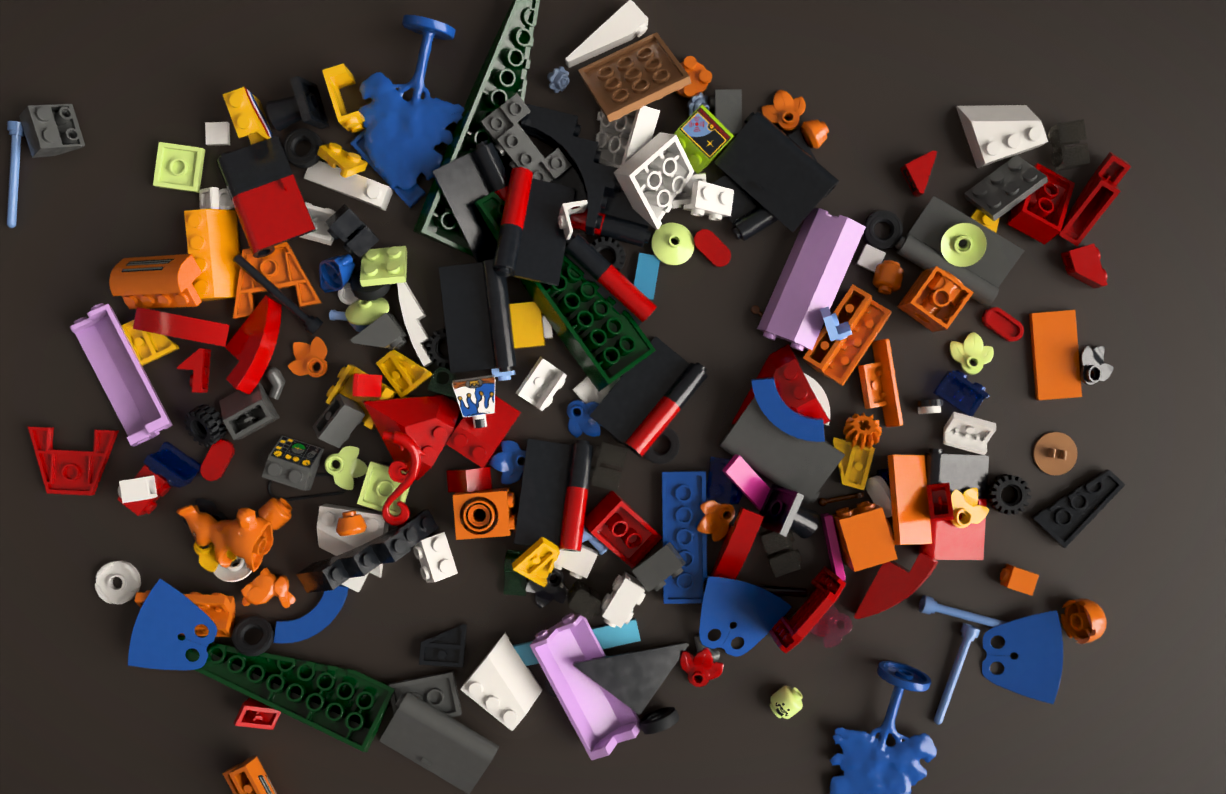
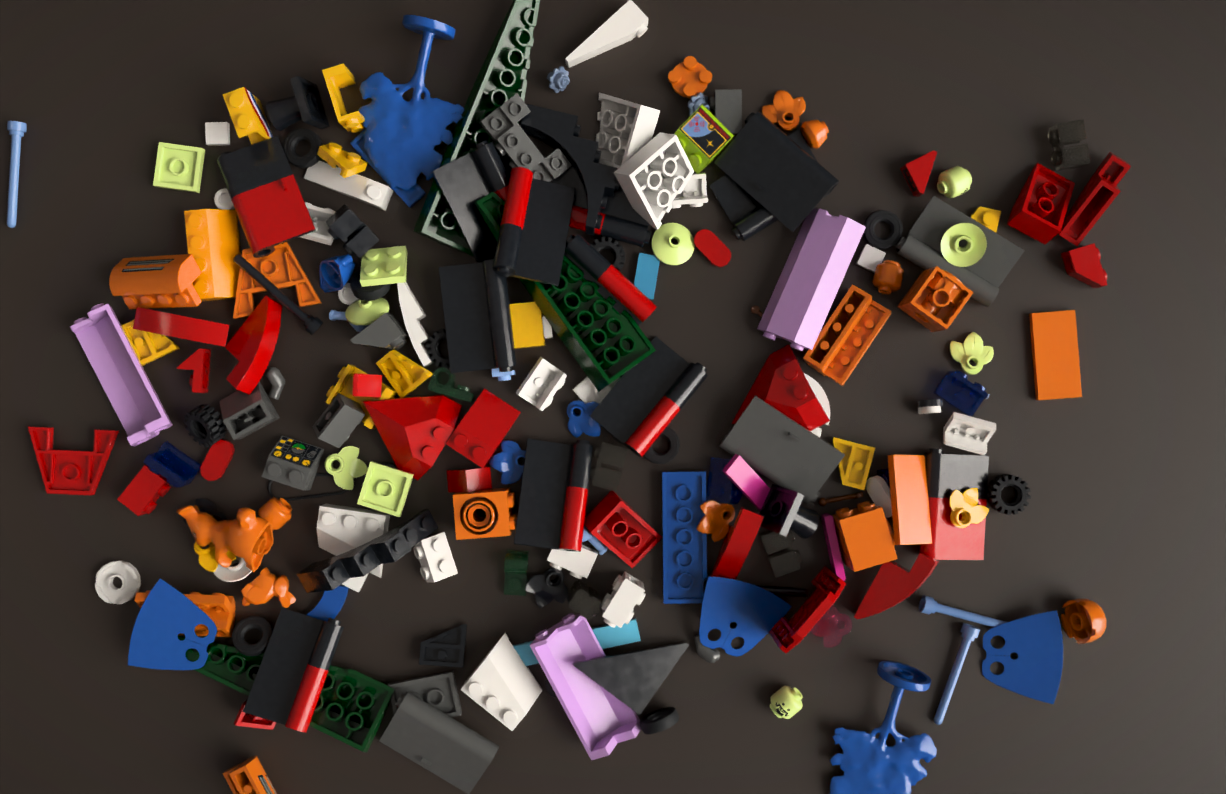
dark grey slope [19,104,85,158] -> none
white brick [118,475,158,503] -> none
white tile [199,187,219,209] -> none
orange plate [288,336,328,378] -> none
orange cone [336,510,367,536] -> none
red plant [382,430,427,526] -> none
torso [452,375,495,428] -> none
yellow wing [512,537,560,587] -> none
white bracket [558,200,588,240] -> none
medium nougat plate [578,32,691,123] -> none
dark grey brick [632,542,686,592] -> none
red plate [680,647,724,687] -> none
white bracket [683,181,734,221] -> none
blue tile [751,377,825,442] -> none
light blue bracket [820,306,852,341] -> none
orange gear [843,412,882,450] -> none
orange bracket [858,339,903,427] -> none
red slope [926,483,954,522] -> none
white wedge [956,105,1048,168] -> none
dark grey plate [964,155,1048,221] -> none
red tile [982,307,1024,342] -> none
orange brick [1000,564,1039,596] -> none
black wing [1031,469,1125,548] -> none
medium nougat piece [1033,432,1077,476] -> none
plate [1080,346,1114,385] -> none
none -> black door [243,608,344,733]
none -> yellowish green head [937,166,972,198]

